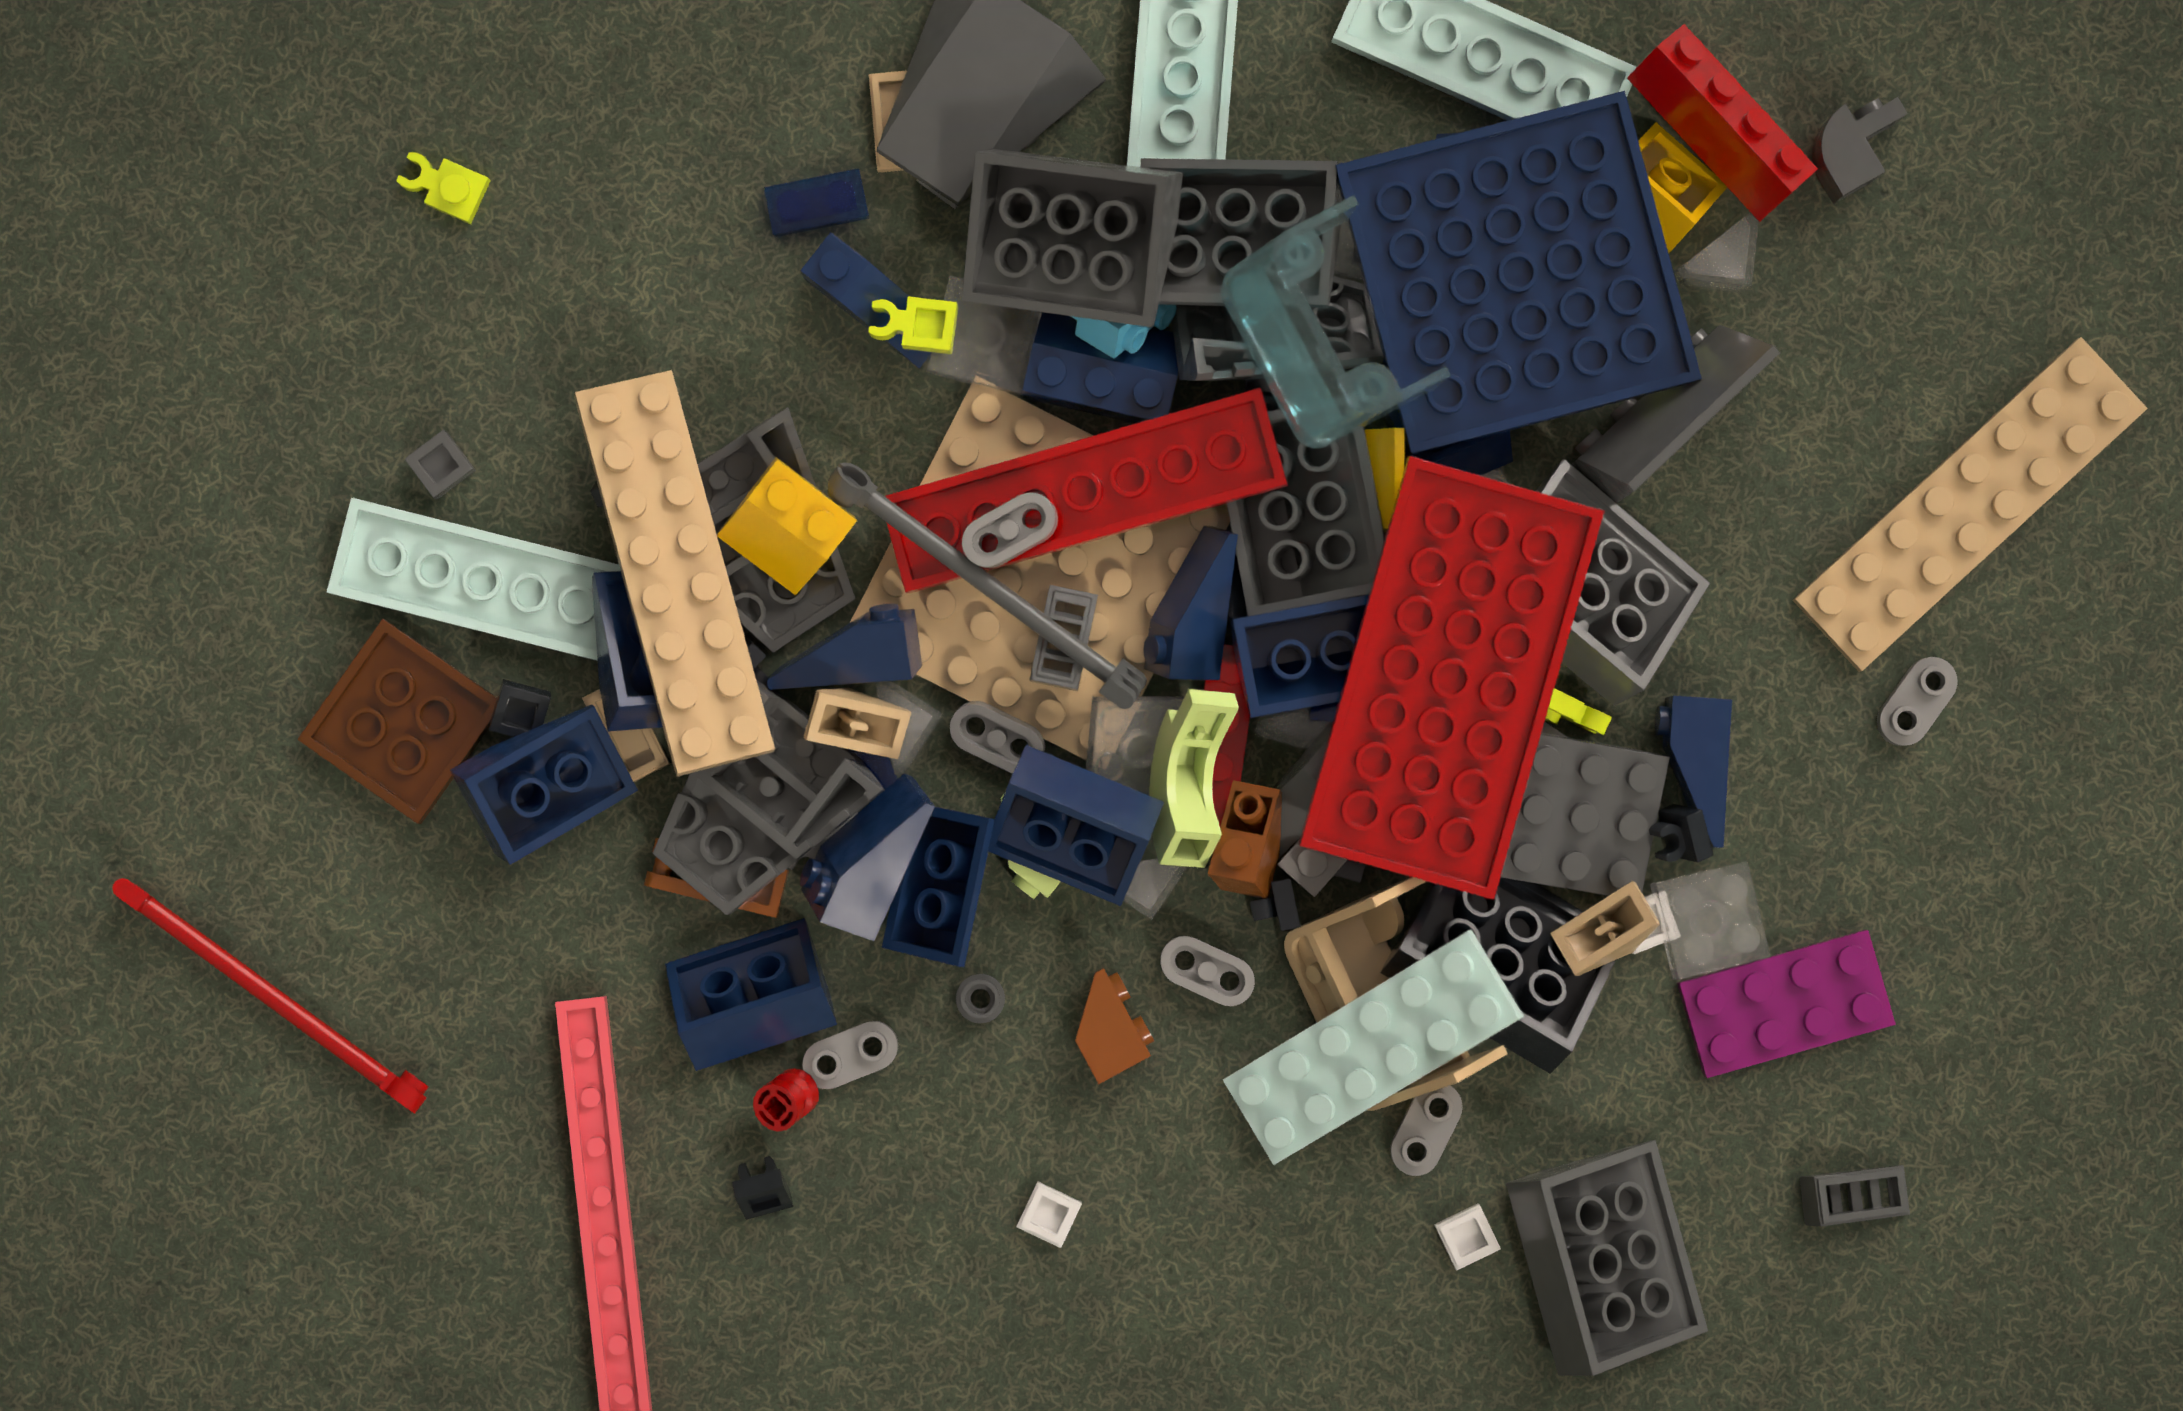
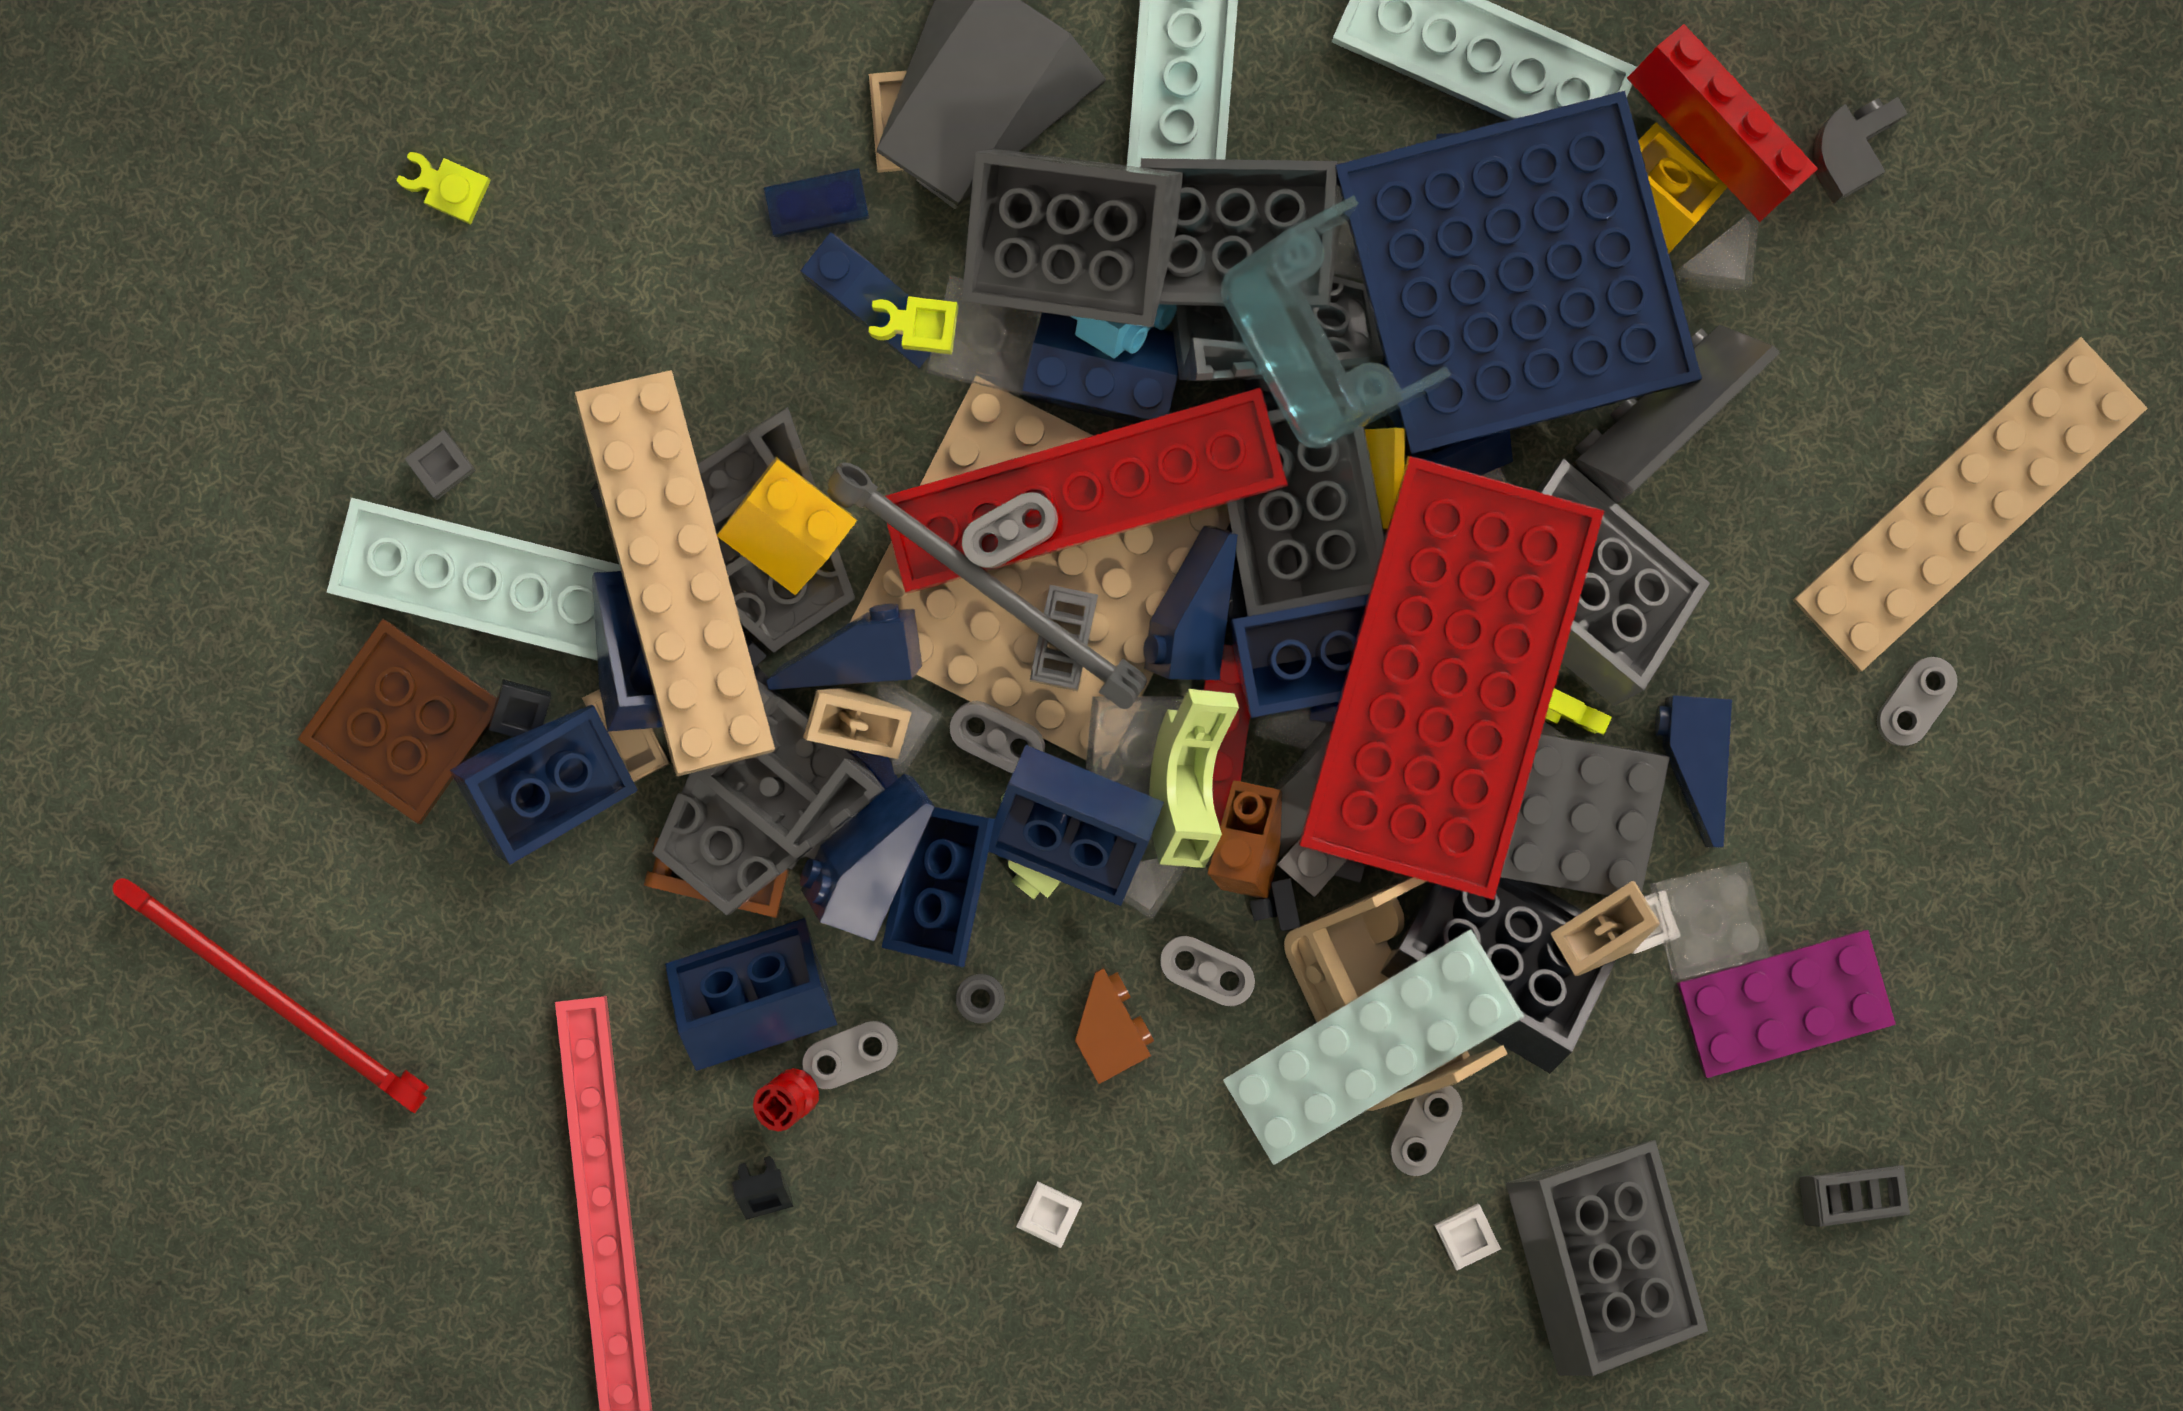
black tile [1649,804,1714,863] -> none

